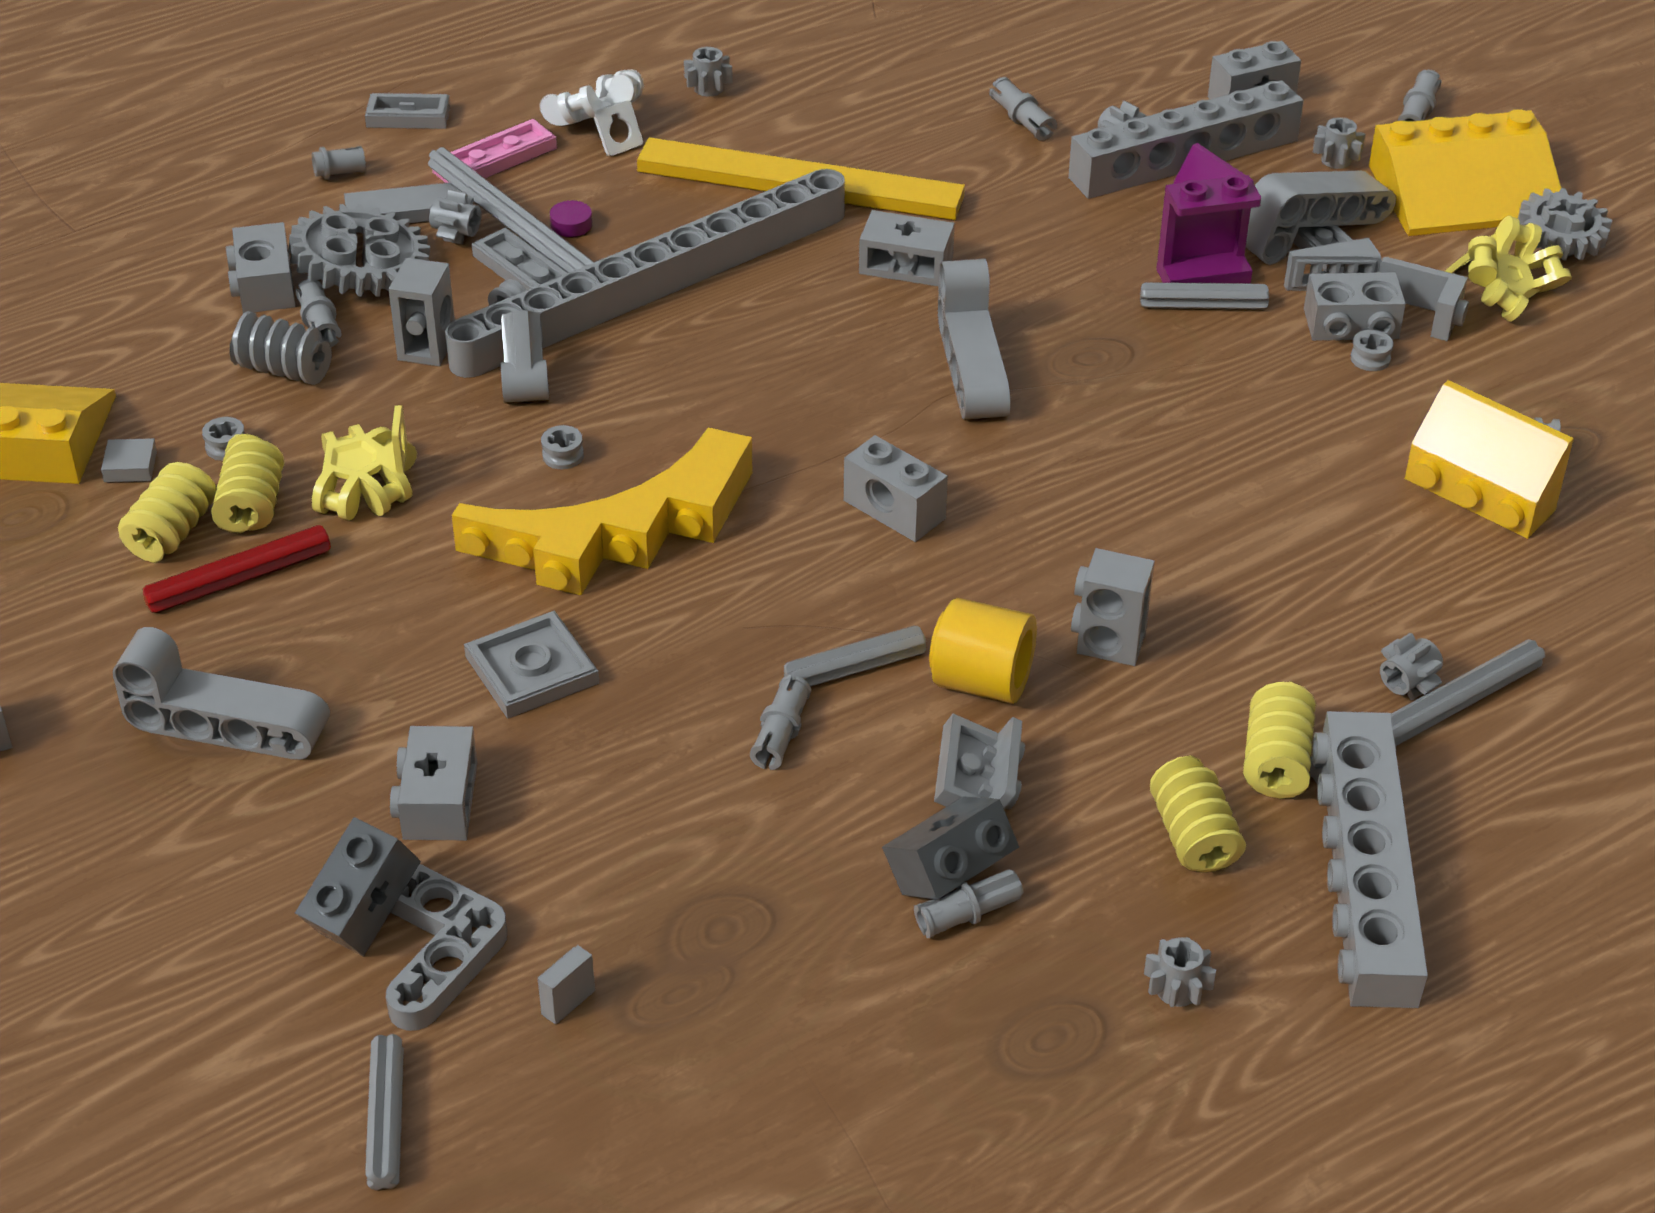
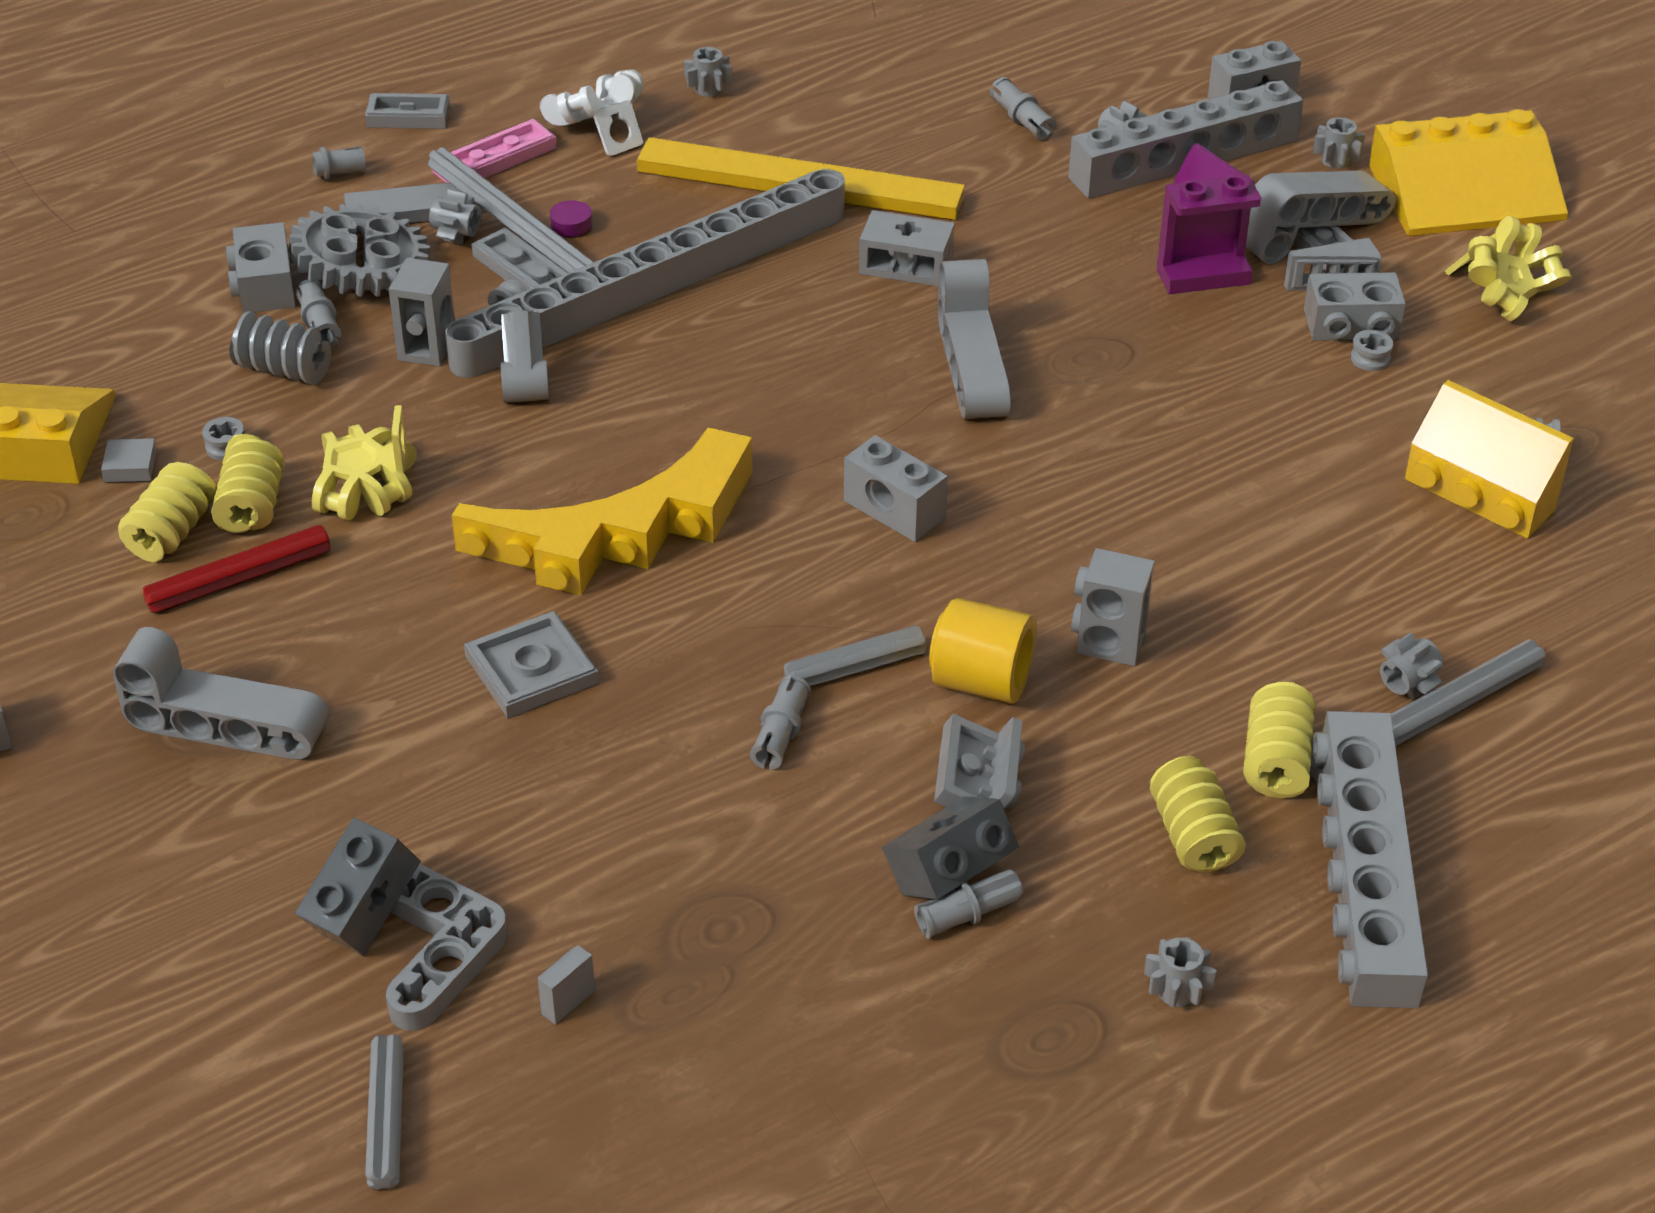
light grey brick [390,726,477,840] -> none
light grey bush [541,425,584,470] -> none
light grey axle [1140,282,1269,310] -> none
light grey bracket [1379,257,1469,341] -> none
light grey pin [1398,69,1442,122] -> none
light grey gear [1518,188,1612,260] -> none

